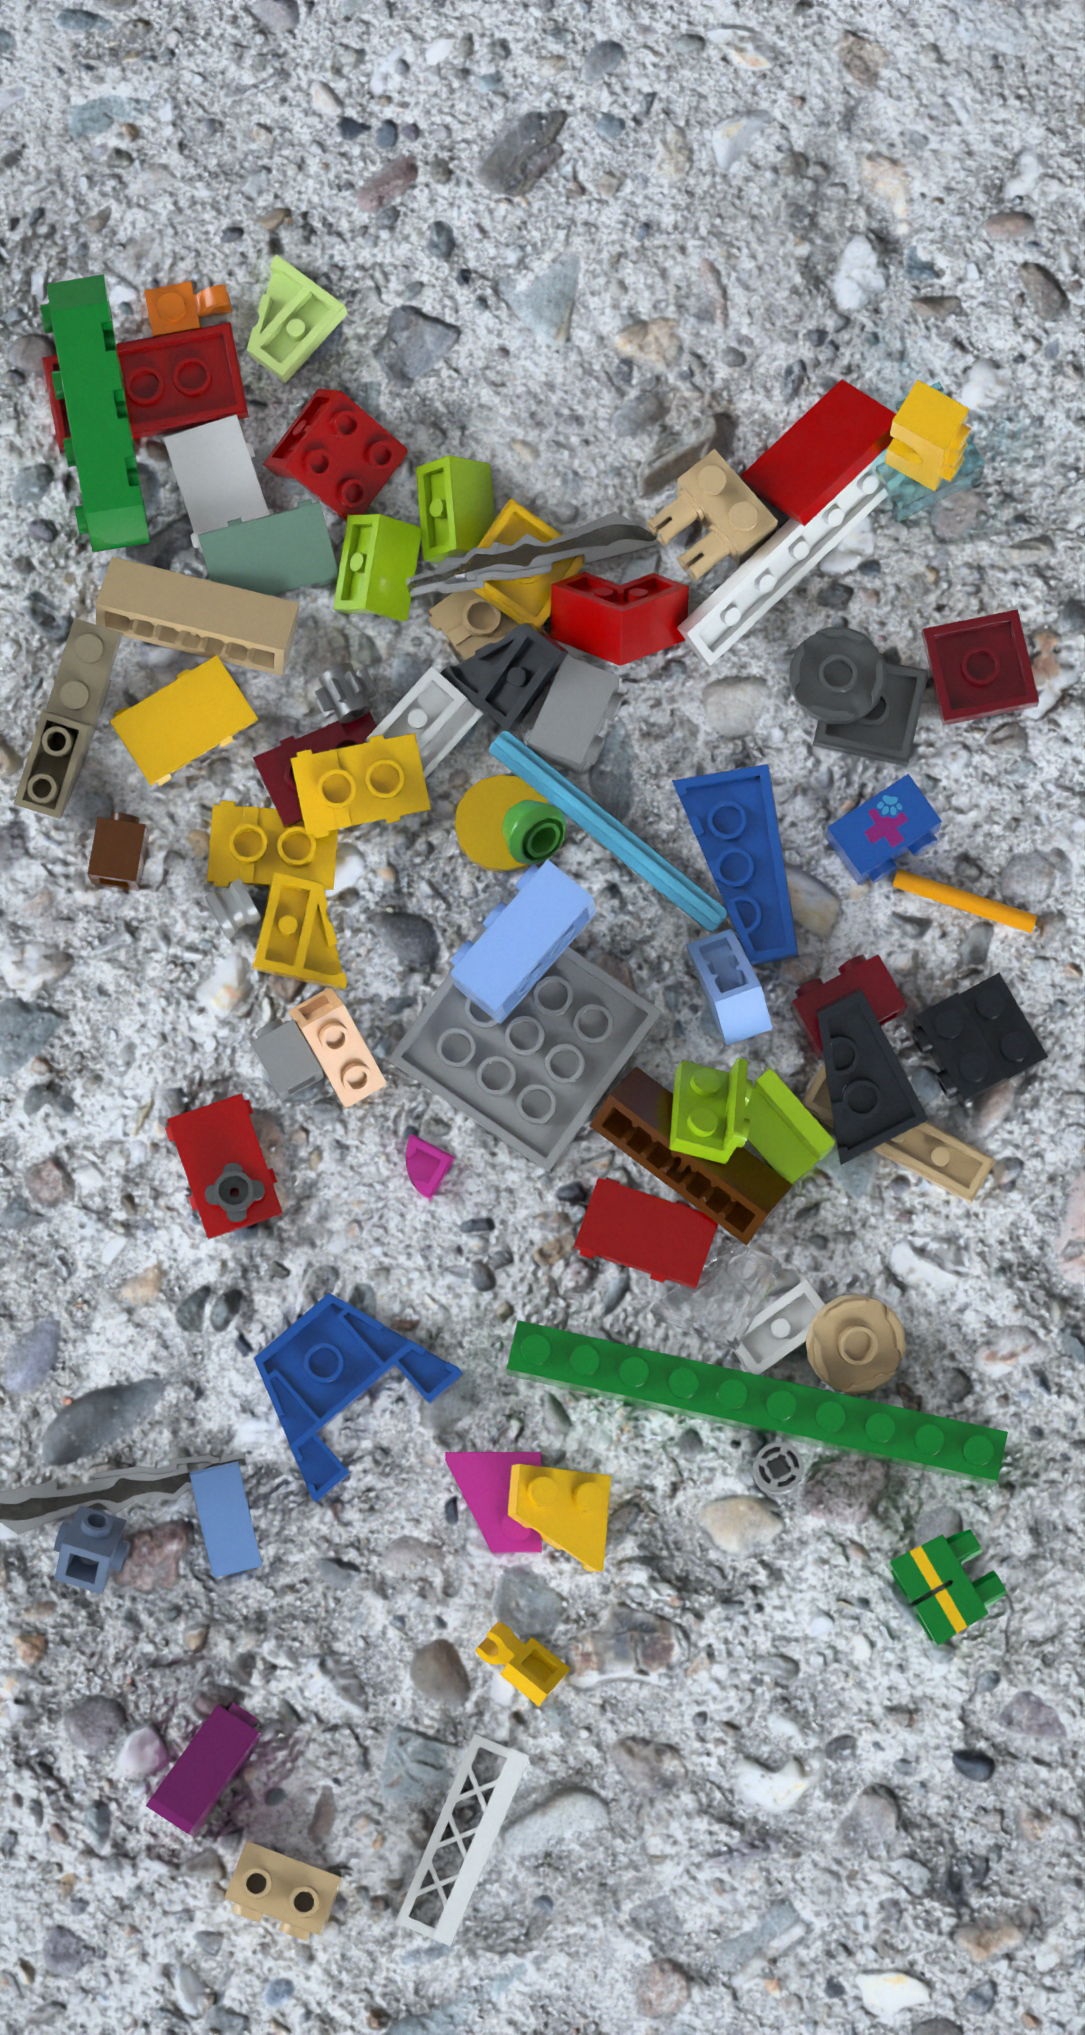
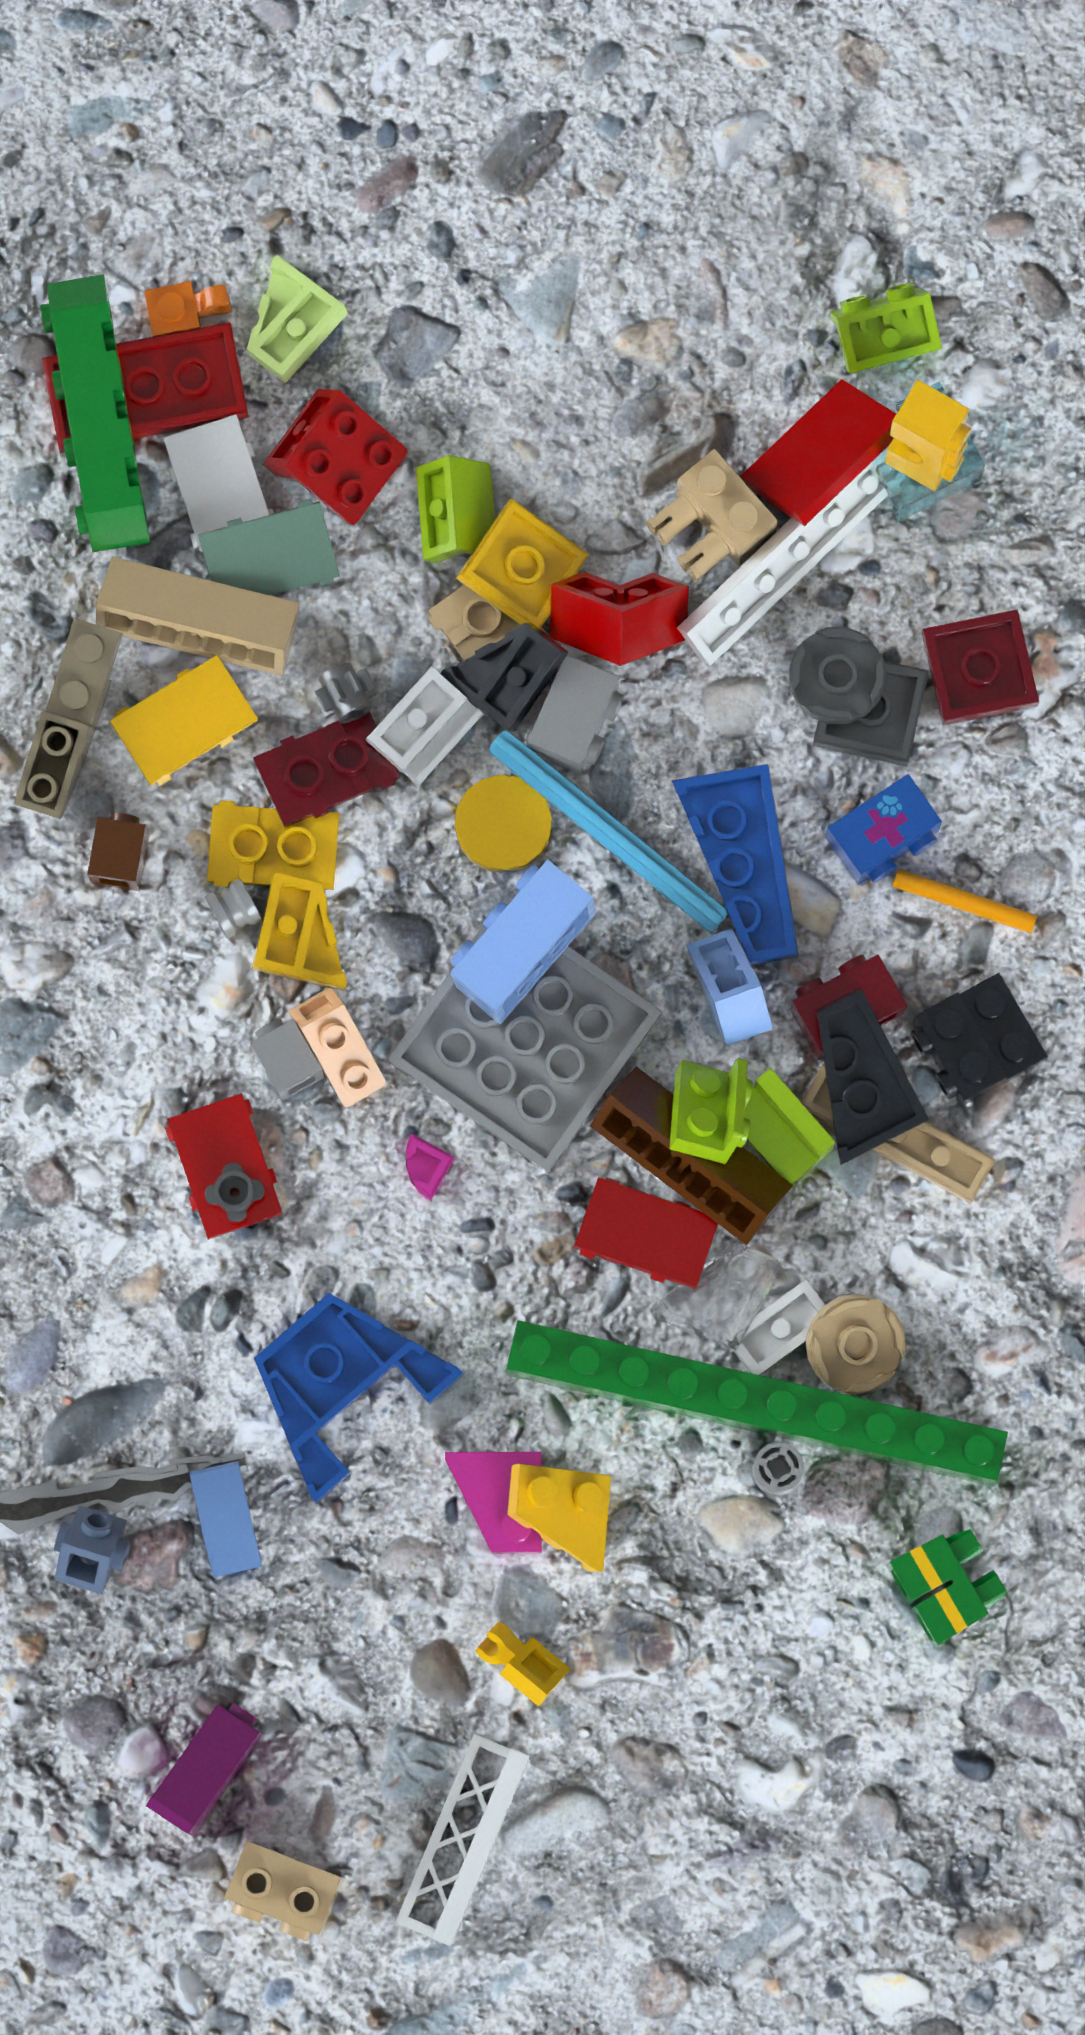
yellow piece [290,733,431,839] -> none
lime panel [333,514,422,621] -> none
light grey sword [406,511,658,596] -> none
bright green cone [502,800,566,864] -> none
none -> lime bracket [830,283,942,374]

